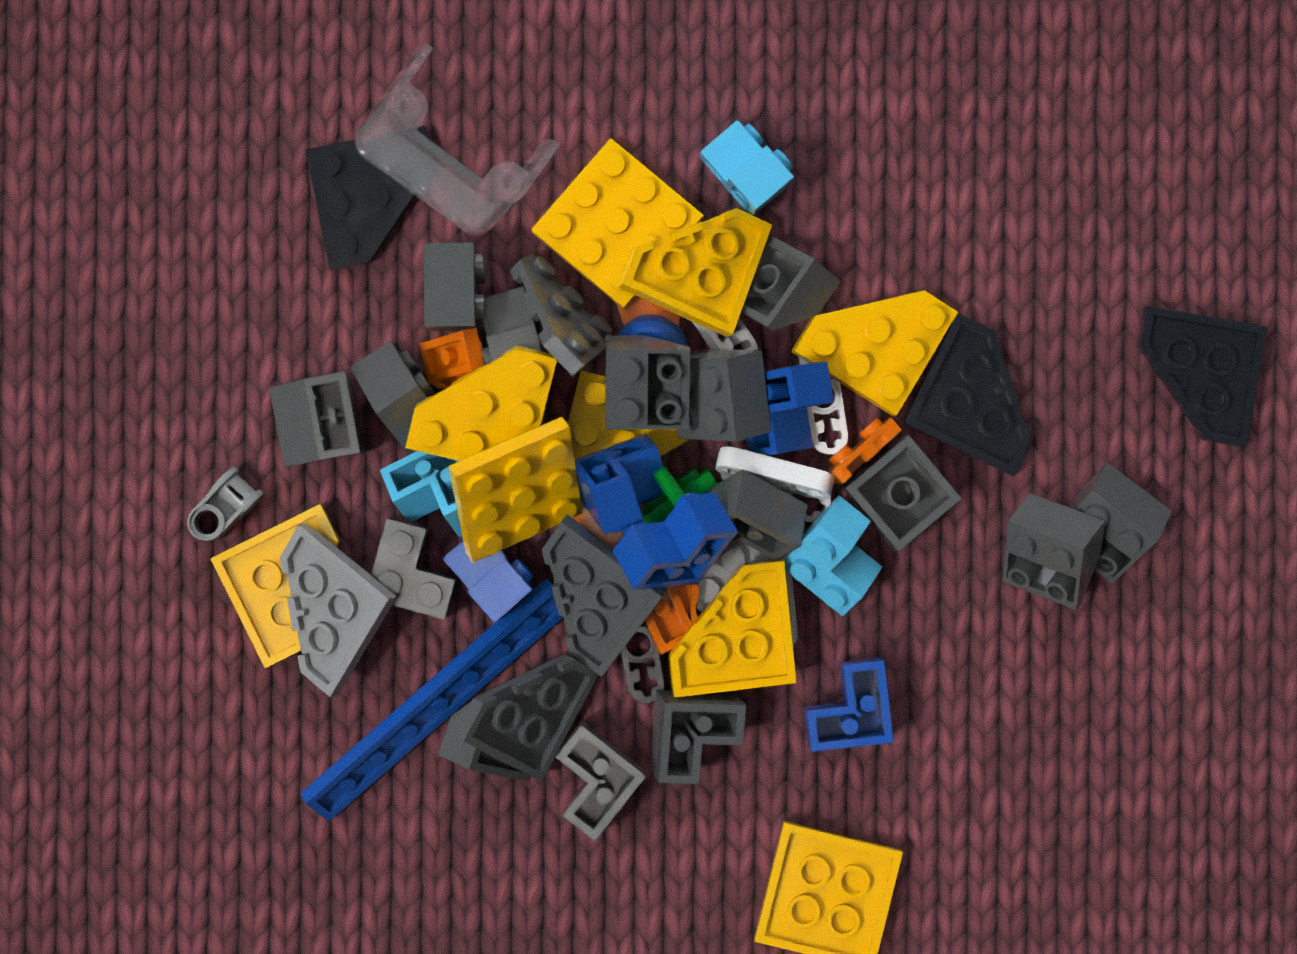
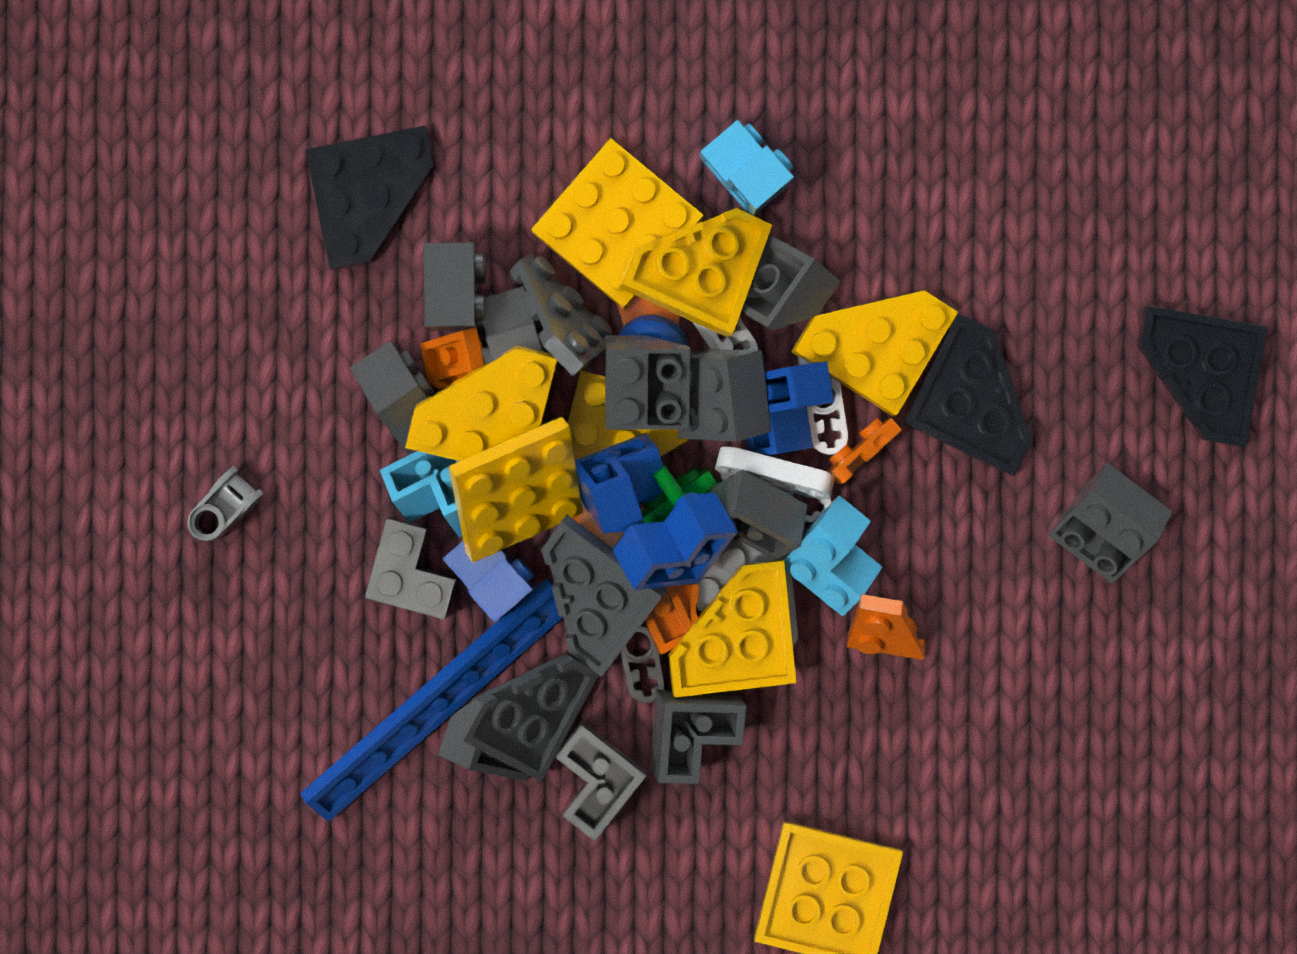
yellow plate [210,504,340,668] -> none
dark grey slope [269,371,365,468] -> none
light grey plate [280,523,397,697] -> none
clear windscreen [355,43,561,235] -> none
blue brick [803,657,894,752] -> none
dark grey brick [842,435,962,552] -> none
dark grey slope [1003,493,1105,610] -> none
none -> orange wing [847,594,926,660]

